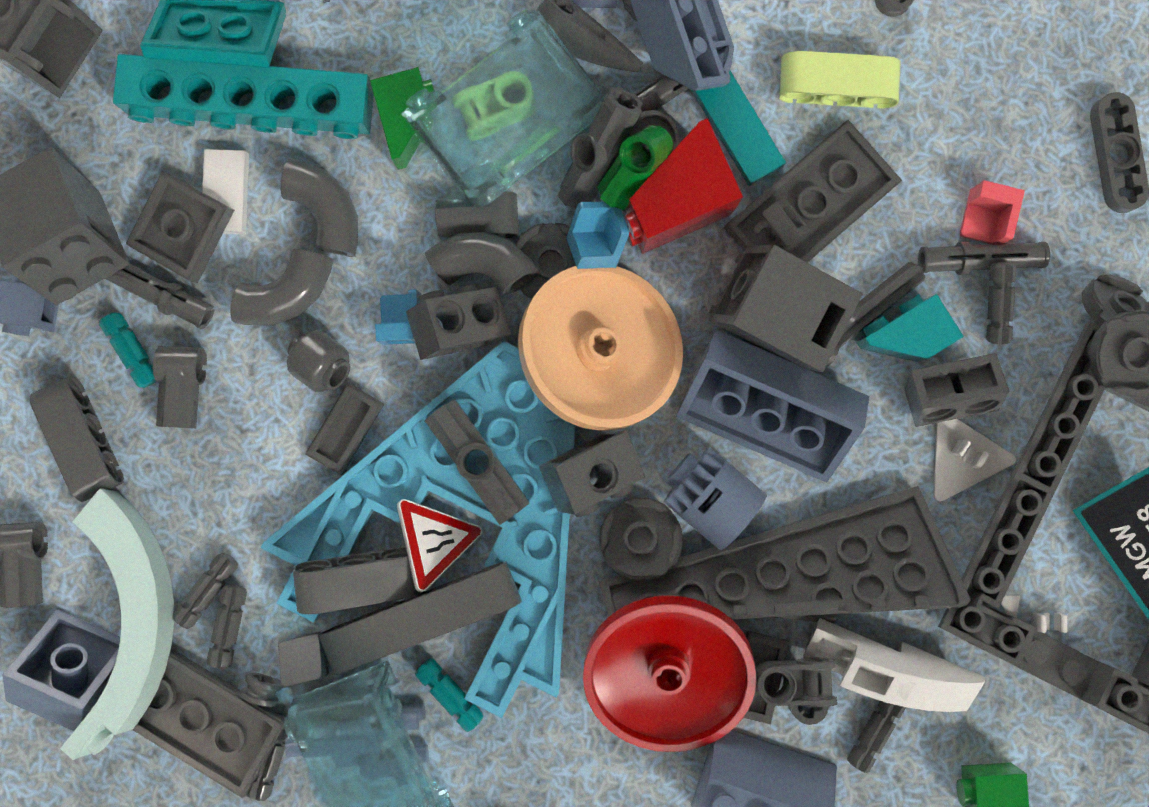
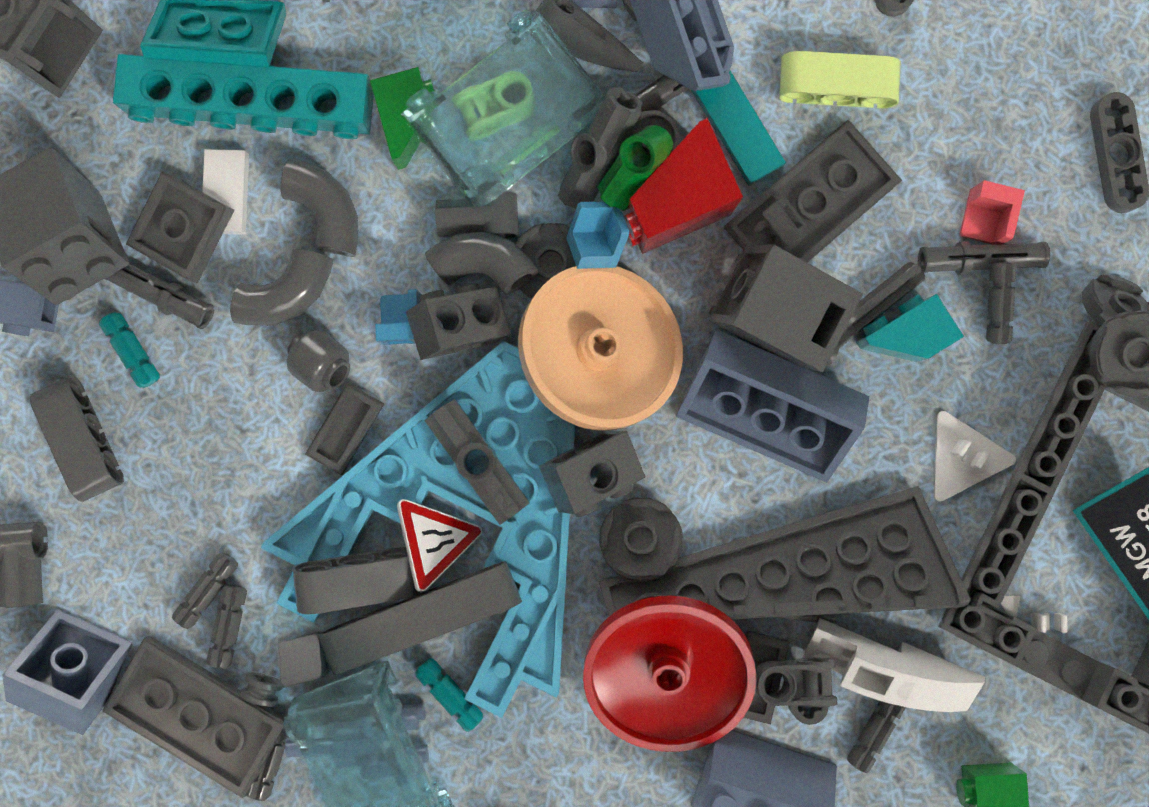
light aqua arch [60,488,174,760] -> none
dark grey piece [153,346,207,429] -> none
sand blue gear [663,447,767,550] -> none
dark grey brick [905,353,1010,427] -> none

